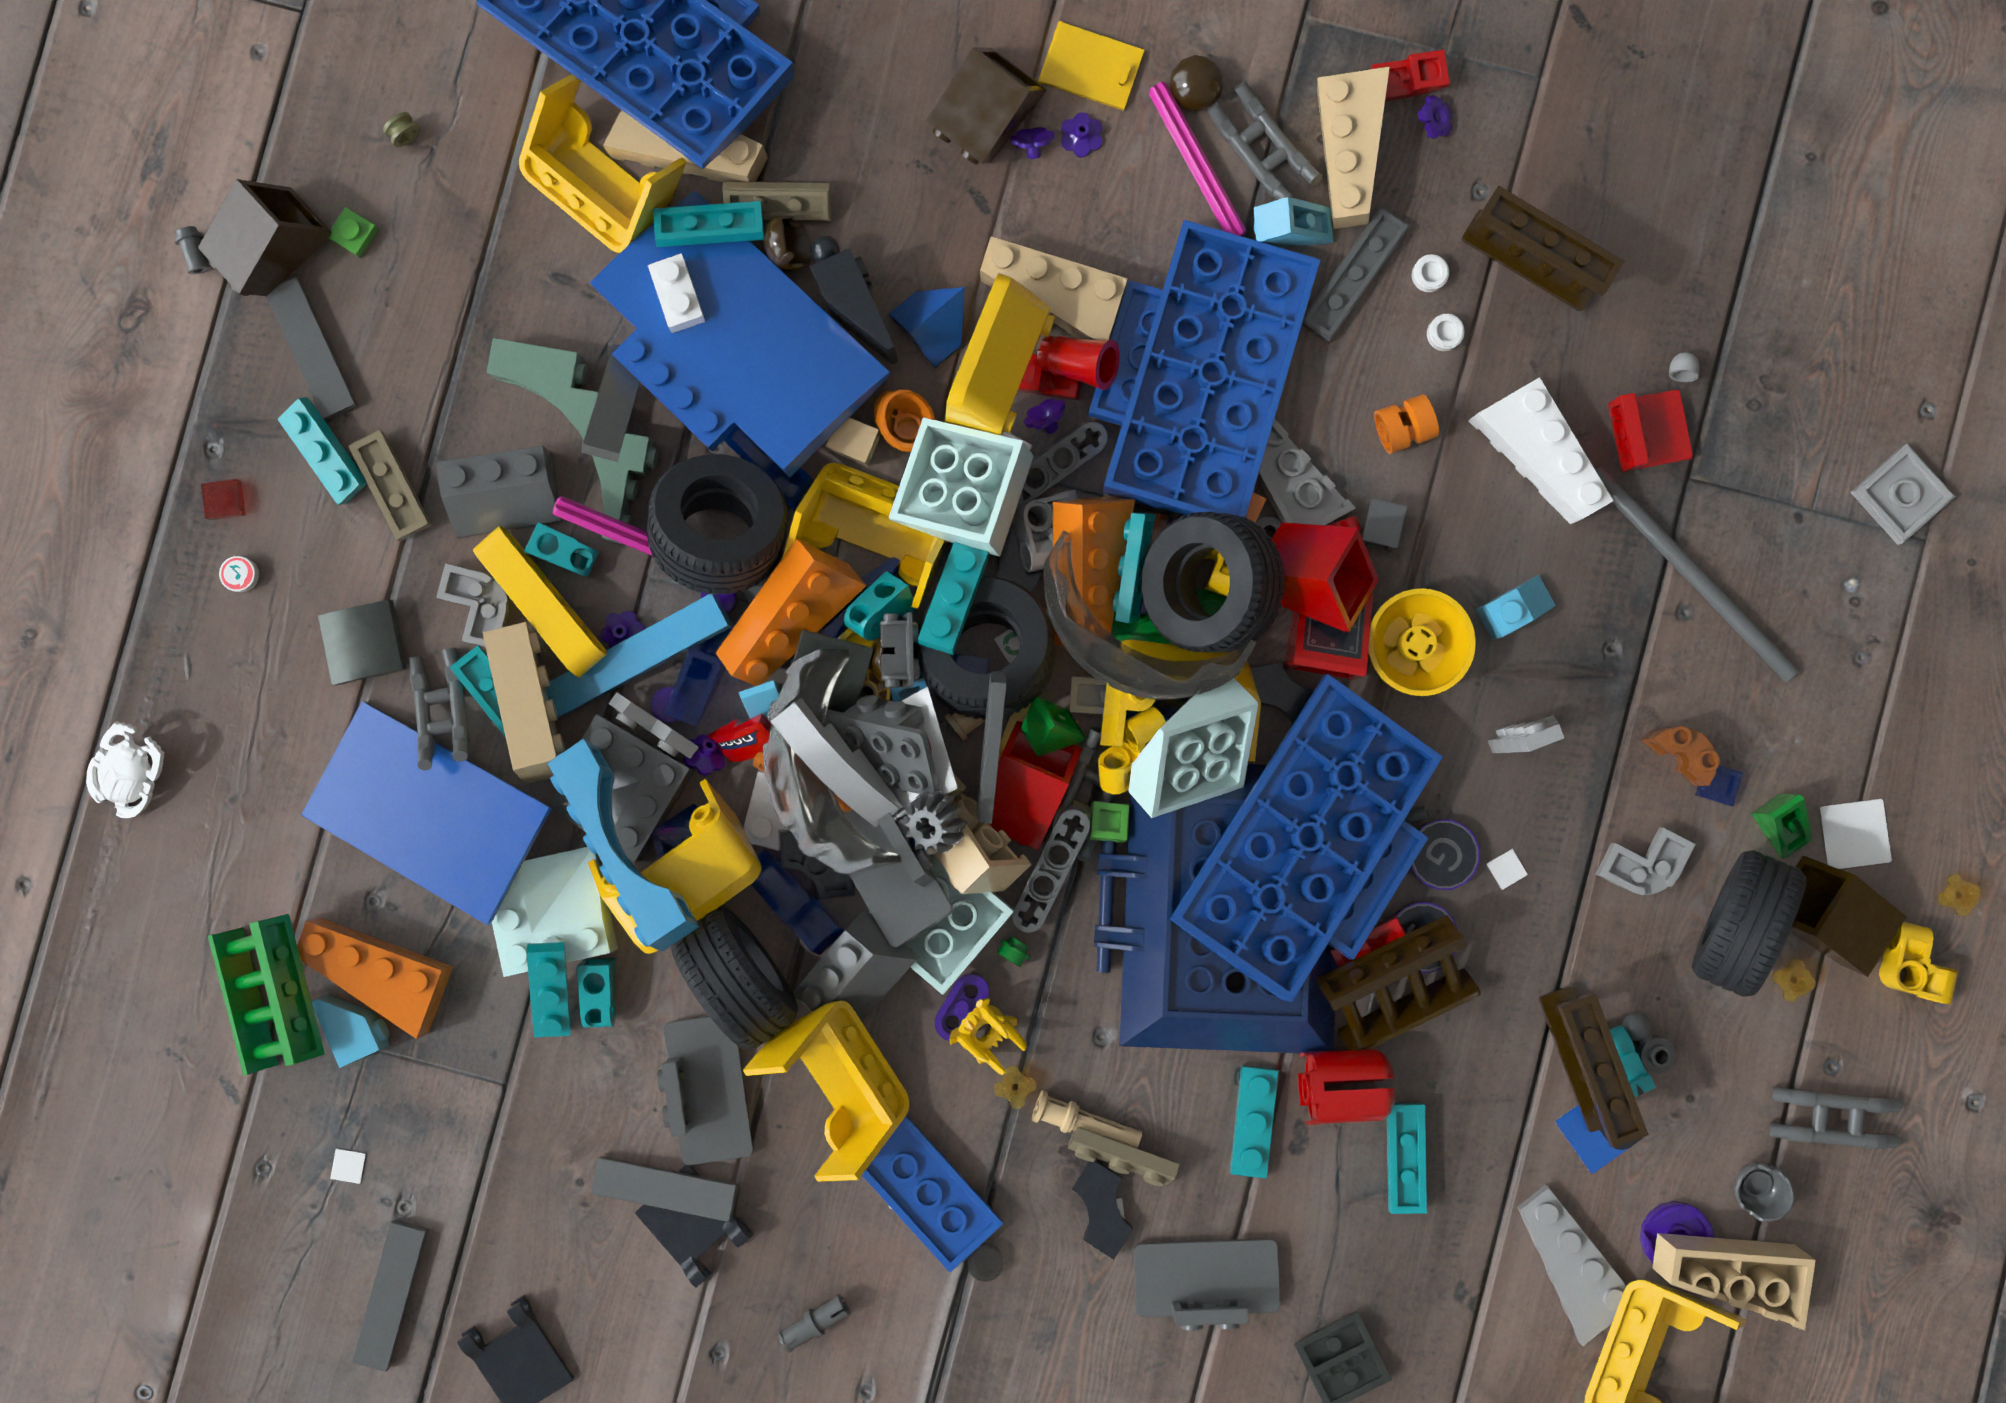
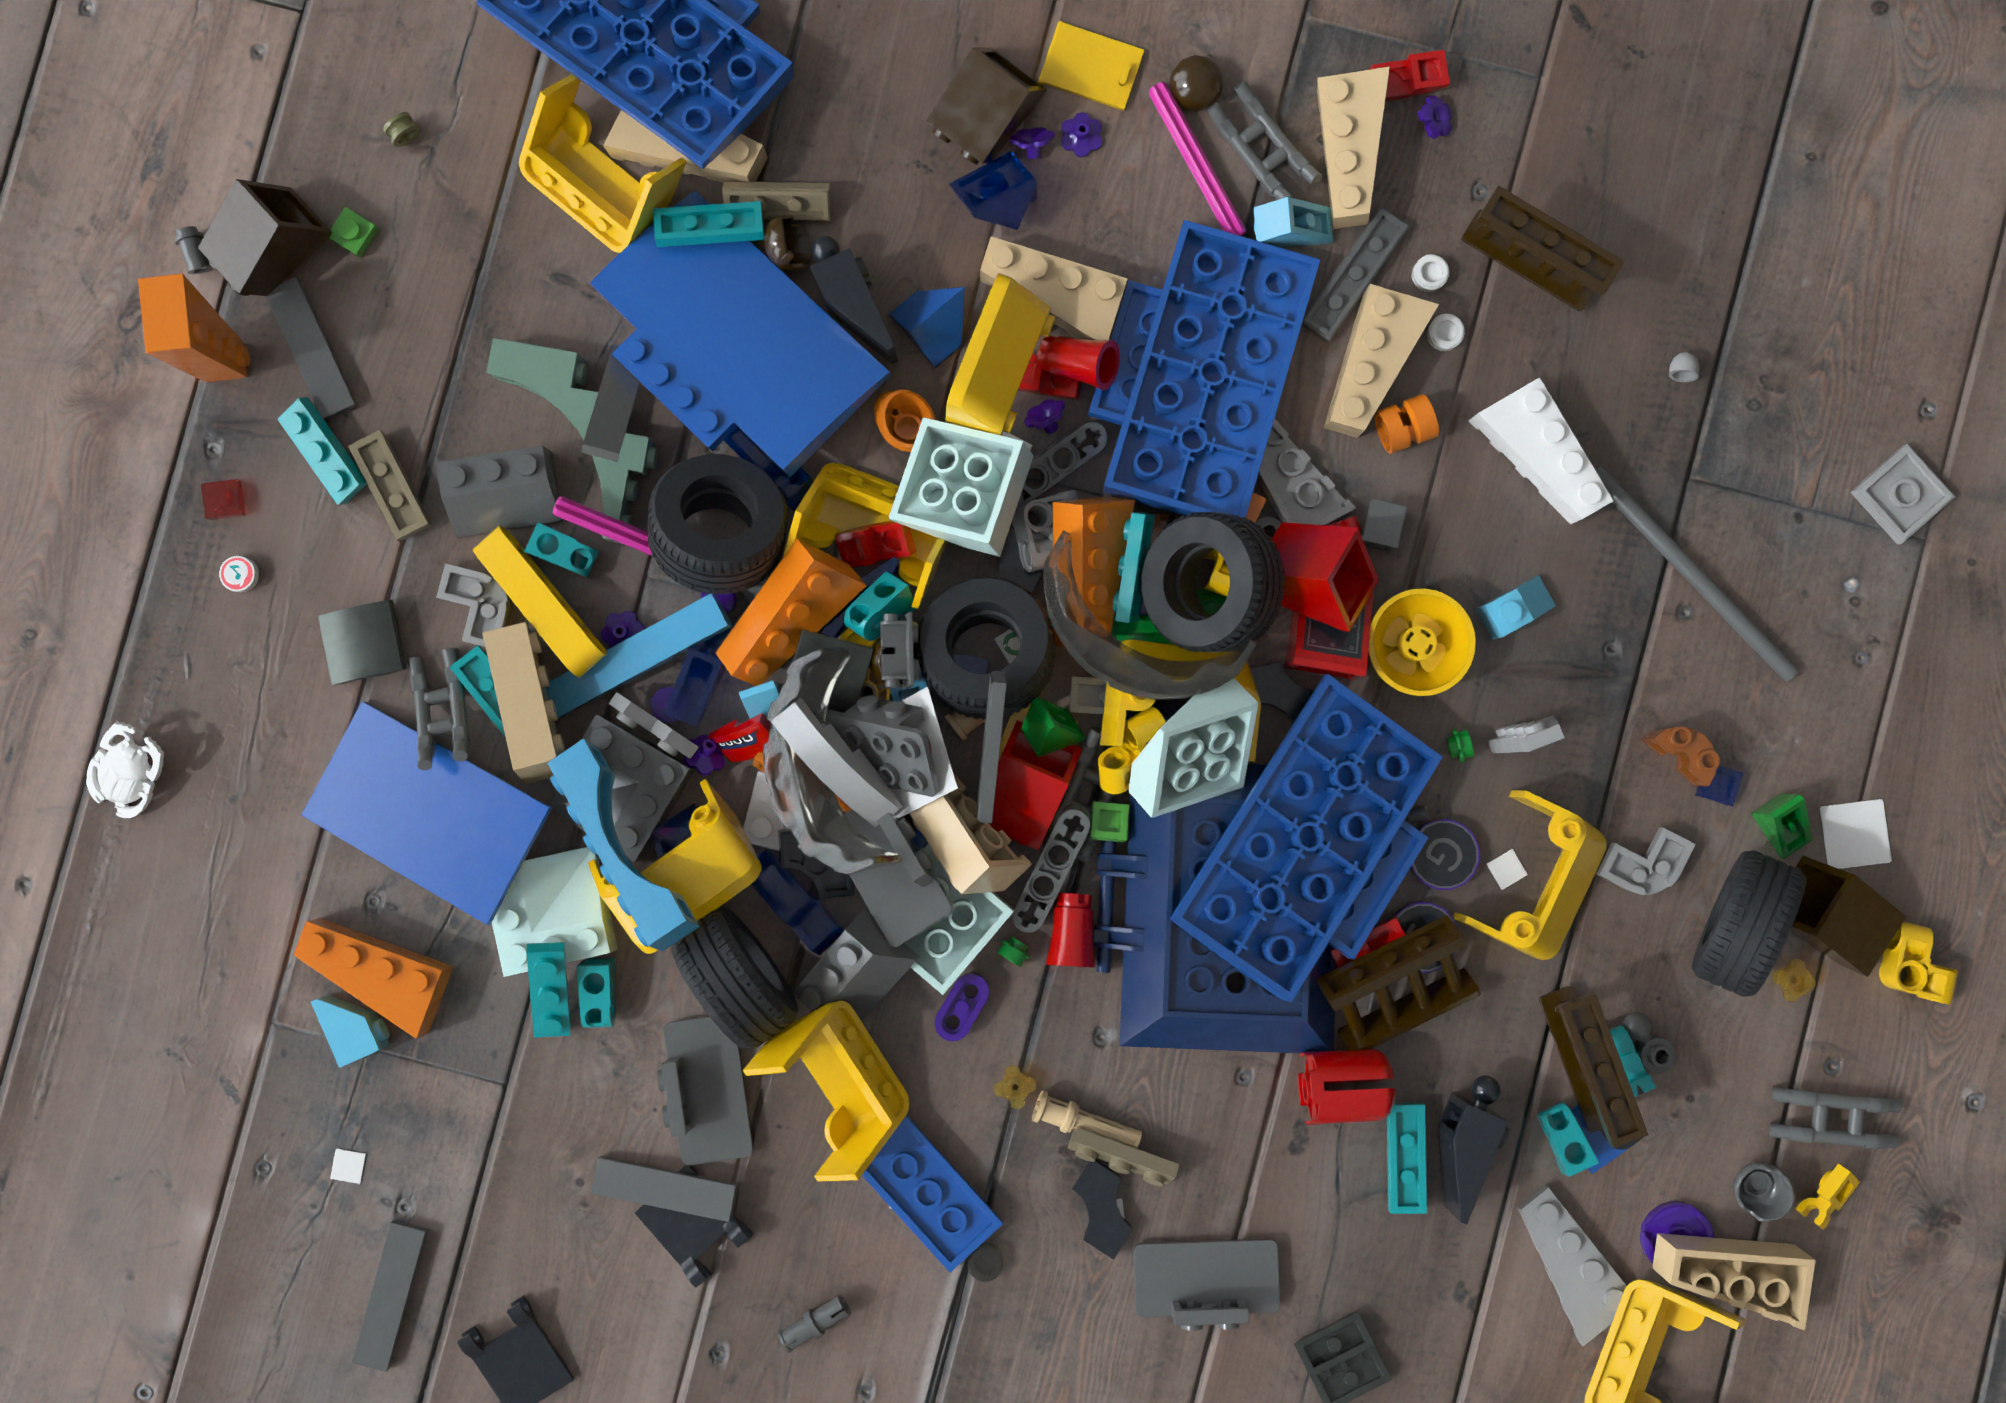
green fence [208,913,325,1076] -> none
white plate [648,253,706,333] -> none
tan panel [826,418,881,466] -> none
dark grey gear [901,790,968,855] -> none
teal plate [917,542,989,655] -> none
yellow piece [950,998,1027,1075] -> none
teal plate [1229,1065,1278,1179] -> none
red bracket [1608,390,1693,472] -> none
clear yellow plate [1937,874,1981,916] -> none
none -> orange wedge [138,273,250,382]
none -> red slope [834,521,917,567]
none -> clear blue slope [950,151,1037,230]
none -> red plant [1046,893,1096,968]
none -> tan wedge [1323,284,1439,438]
none -> black slope [1438,1075,1509,1225]
none -> green plate [1446,729,1474,763]
none -> yellow windscreen [1452,790,1607,960]
none -> teal leg [1536,1102,1599,1177]
none -> yellow plate [1796,1164,1860,1230]

